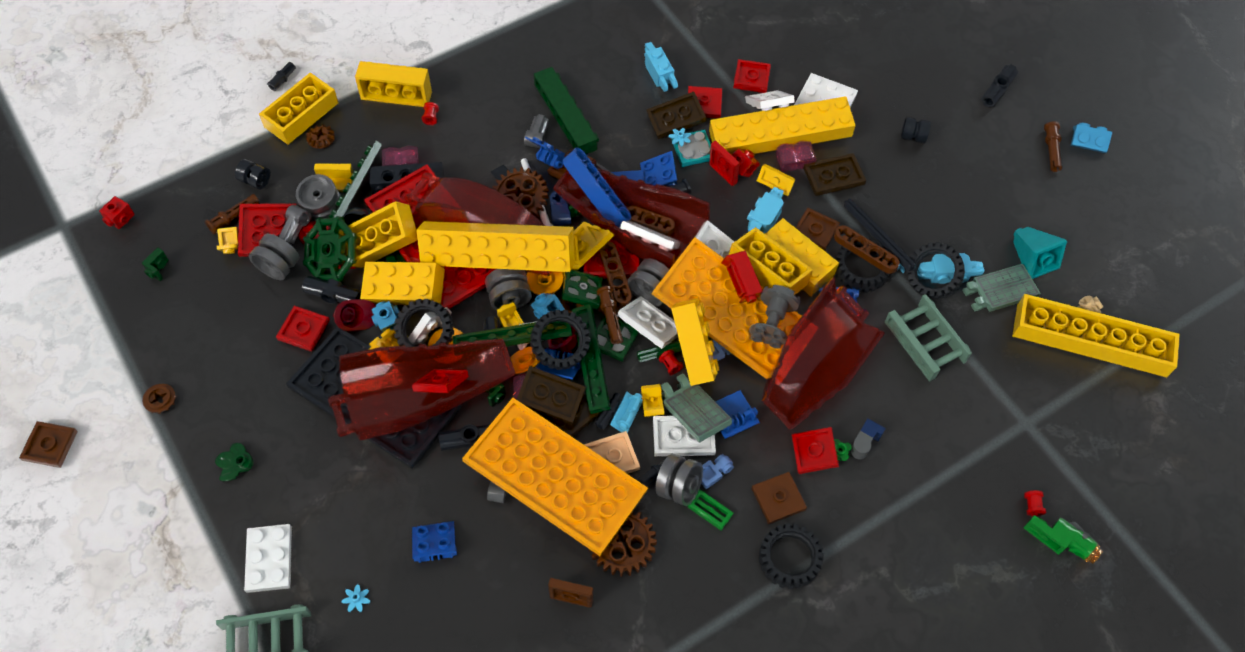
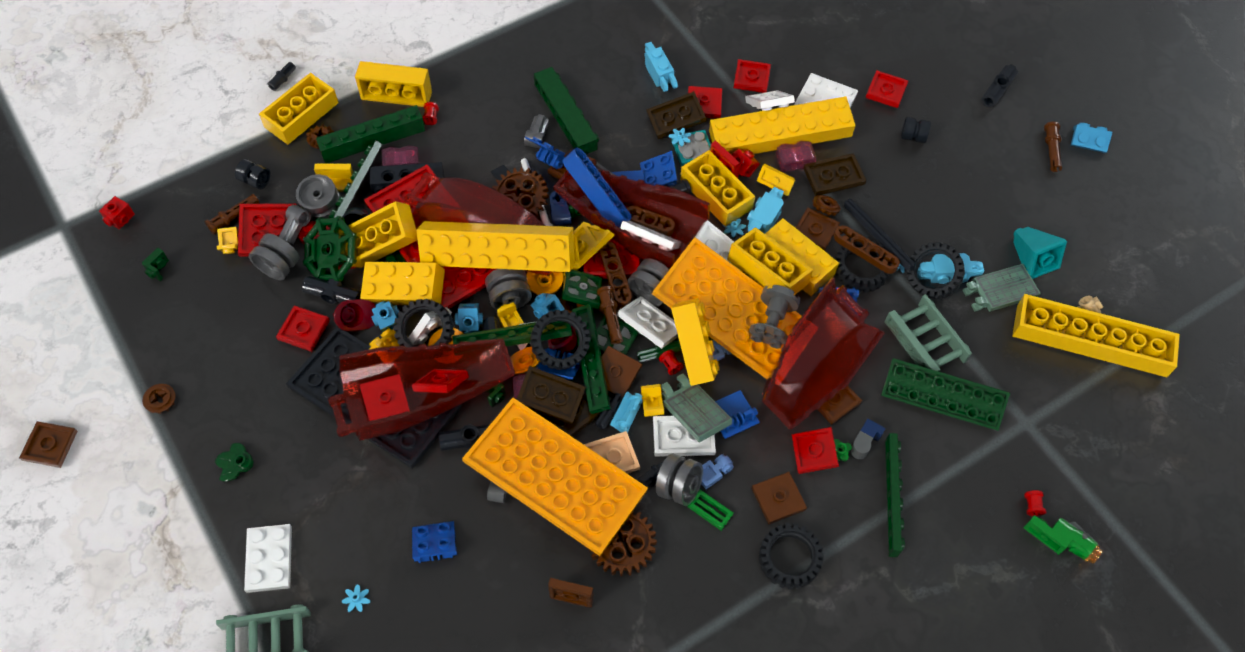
red window [721,250,763,304] -> none
none -> dark green brick [316,105,425,164]
none -> red plate [360,374,410,424]
none -> dark azure brick [455,303,483,333]
none -> reddish brown plate [601,346,643,397]
none -> yellow brick [680,150,755,227]
none -> medium azure plant [723,218,746,238]
none -> reddish brown plate [806,372,862,425]
none -> reddish brown gear [812,195,840,216]
none -> red plate [865,70,908,108]
none -> dark green plate [881,358,1010,431]
none -> dark green plate [885,433,905,557]

